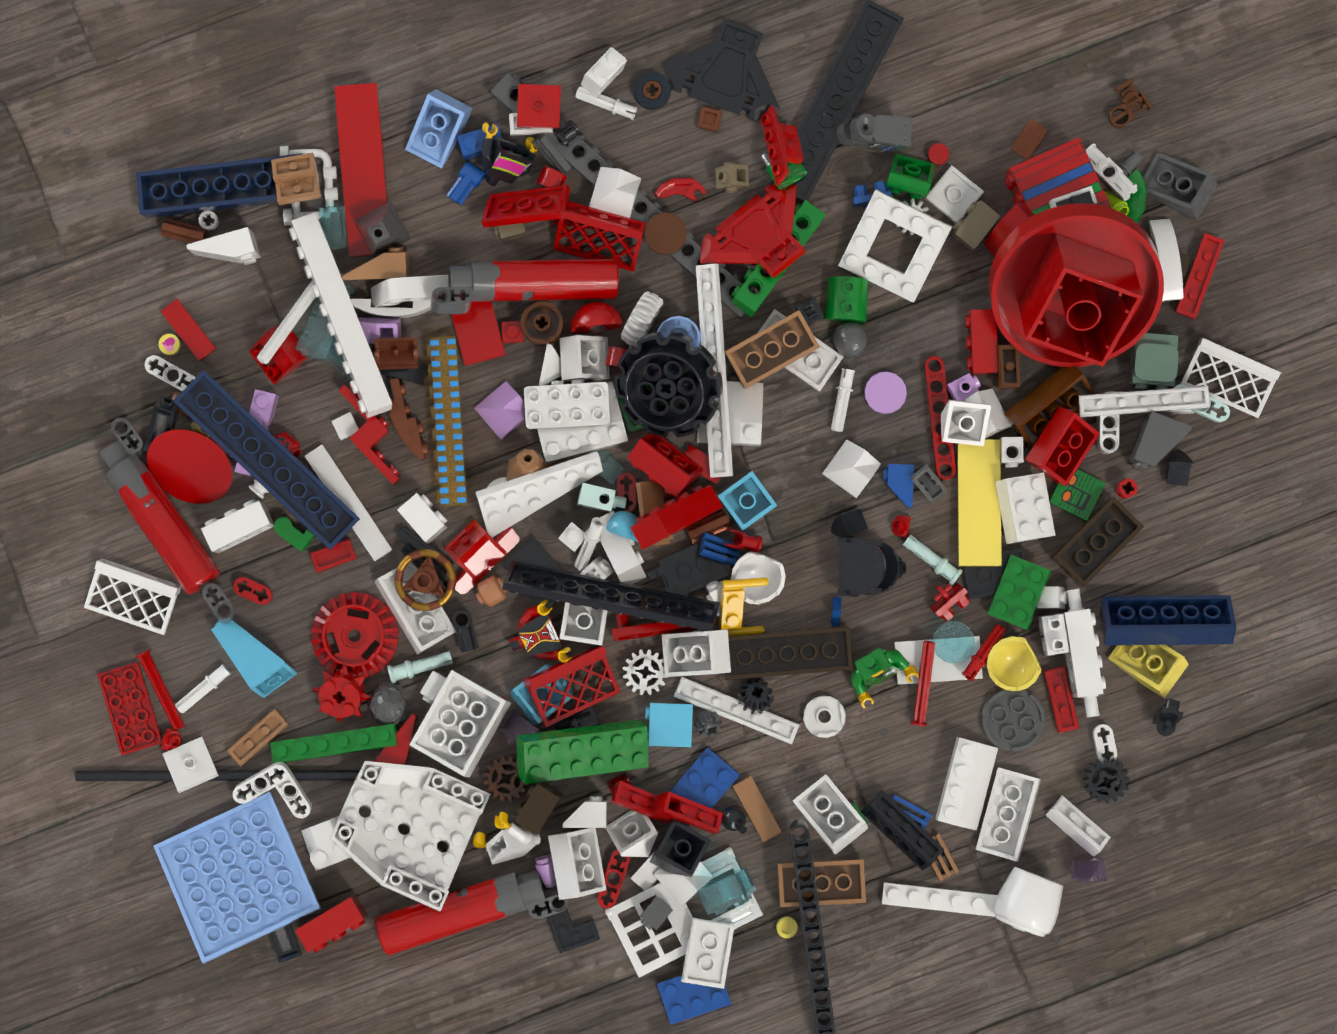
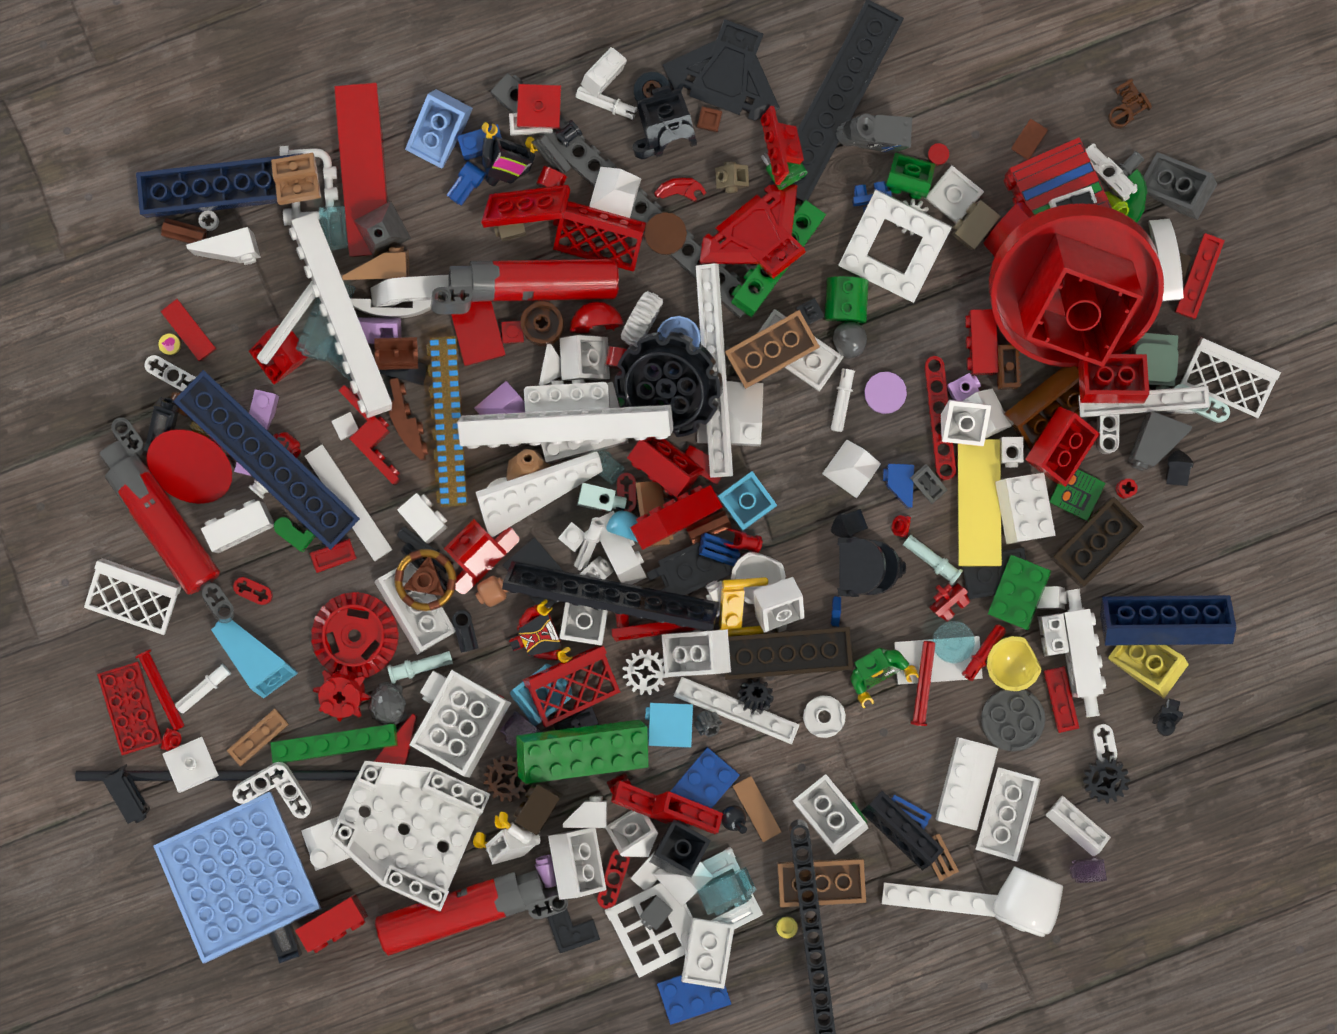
none -> black window [102,764,150,824]
none -> white brick [457,405,673,449]
none -> black animal [632,85,697,159]
none -> white hinge [753,577,804,633]
none -> red brick [1078,354,1149,404]

